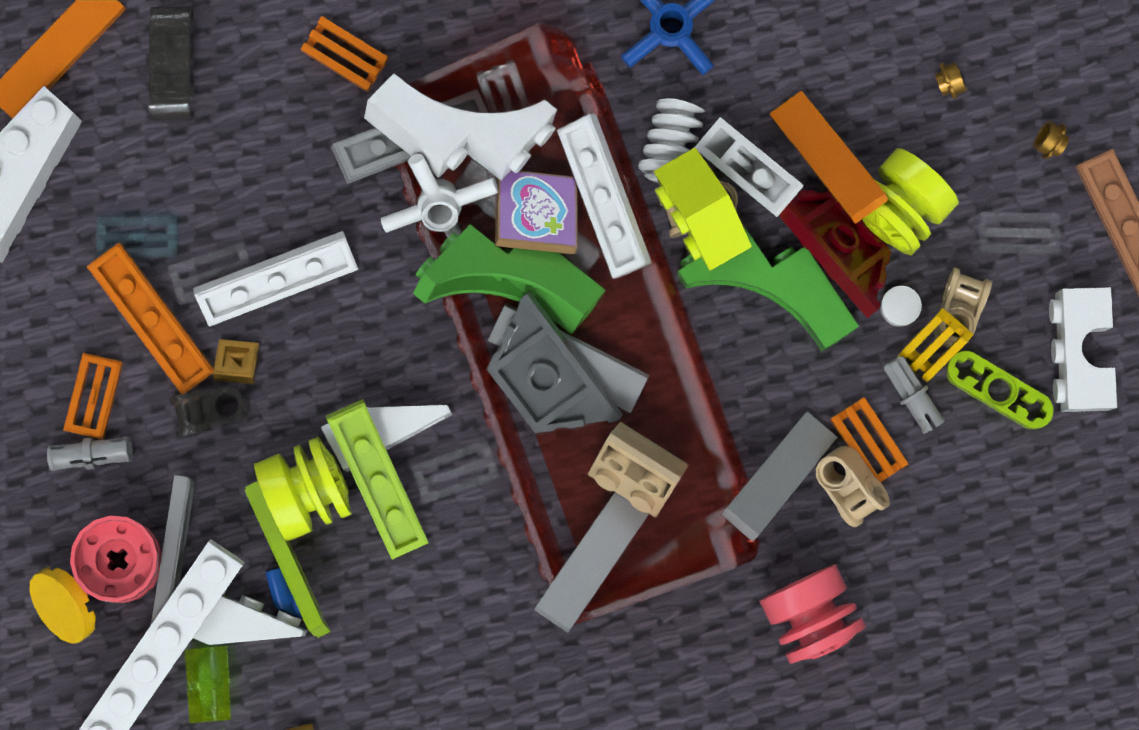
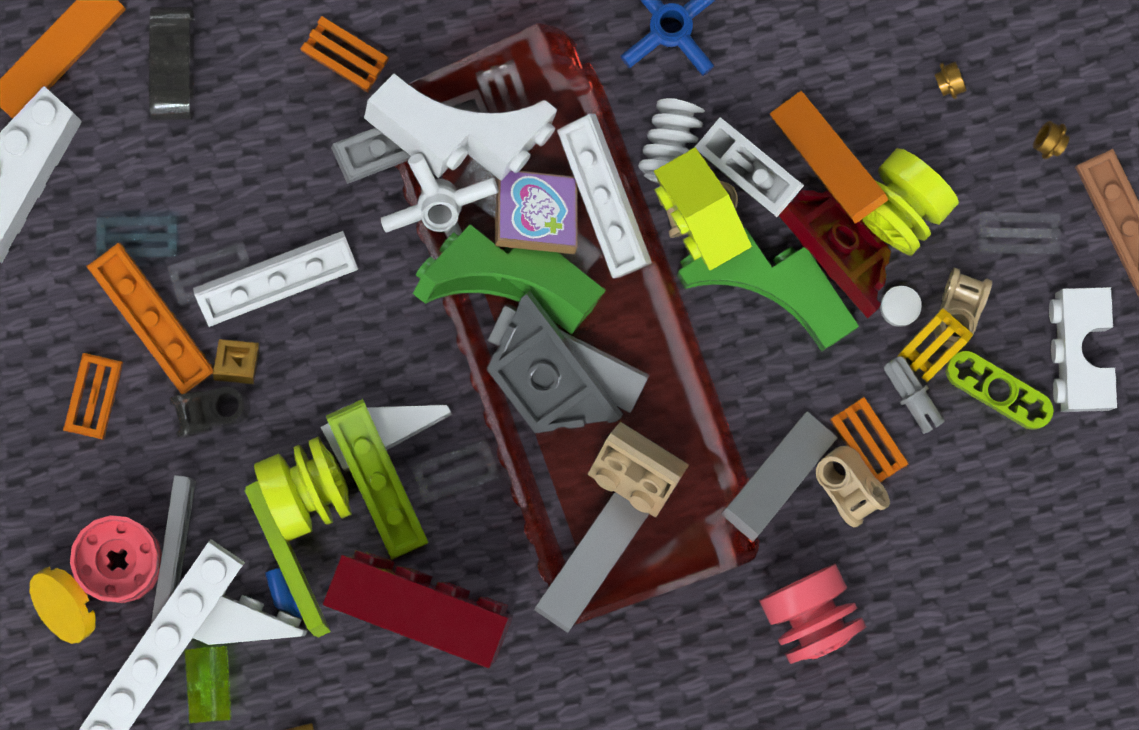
light grey pin [47,436,133,471] -> none
none -> dark red brick [323,550,514,668]

